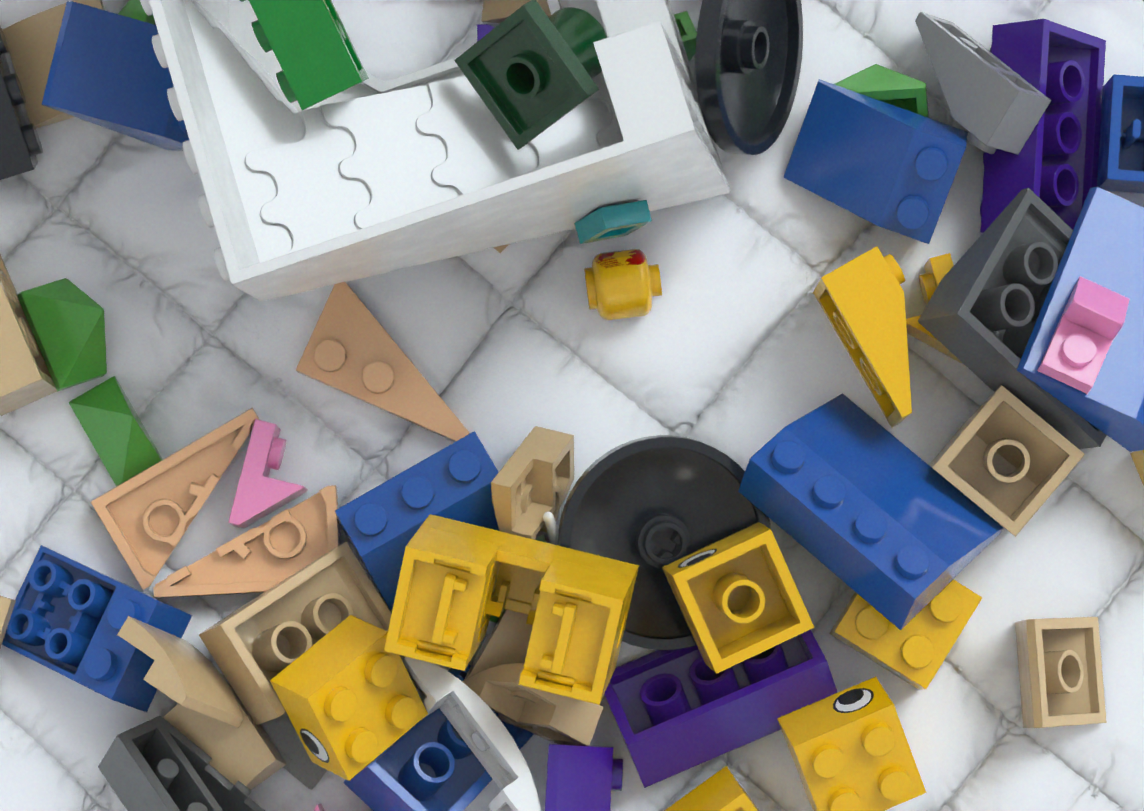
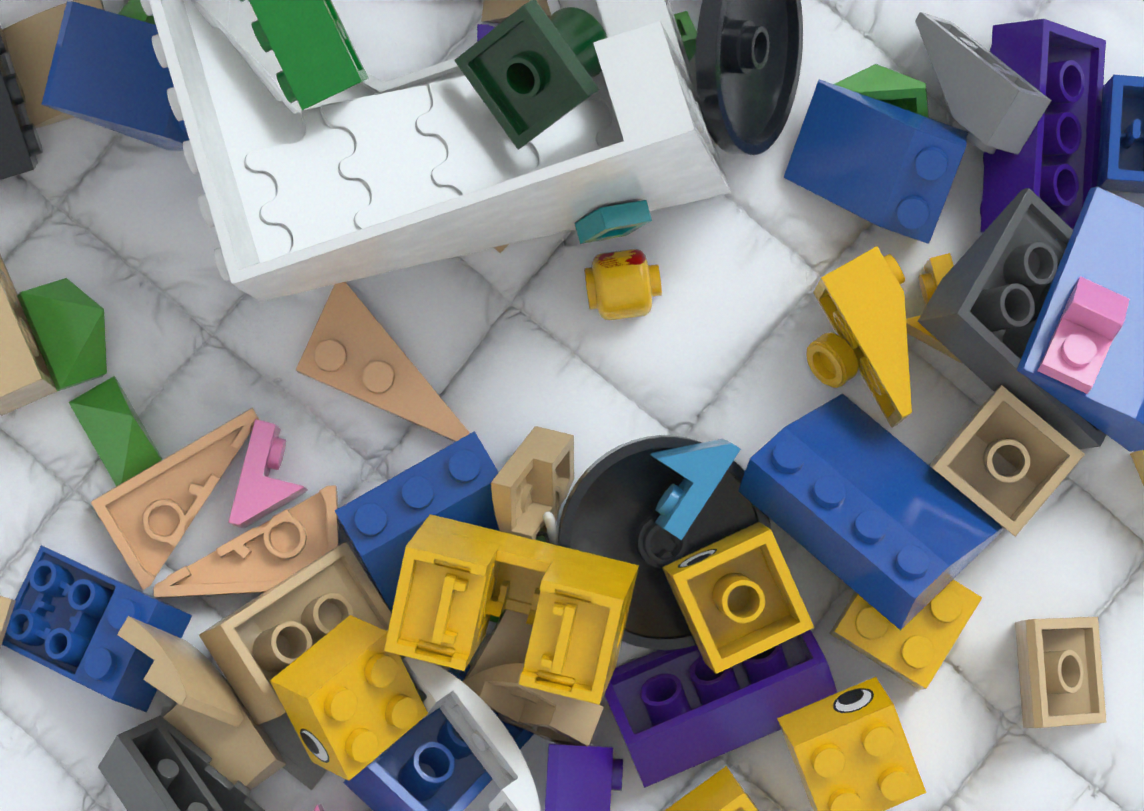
none -> dark azure slope [650,439,741,540]
none -> yellow tile [806,333,858,388]

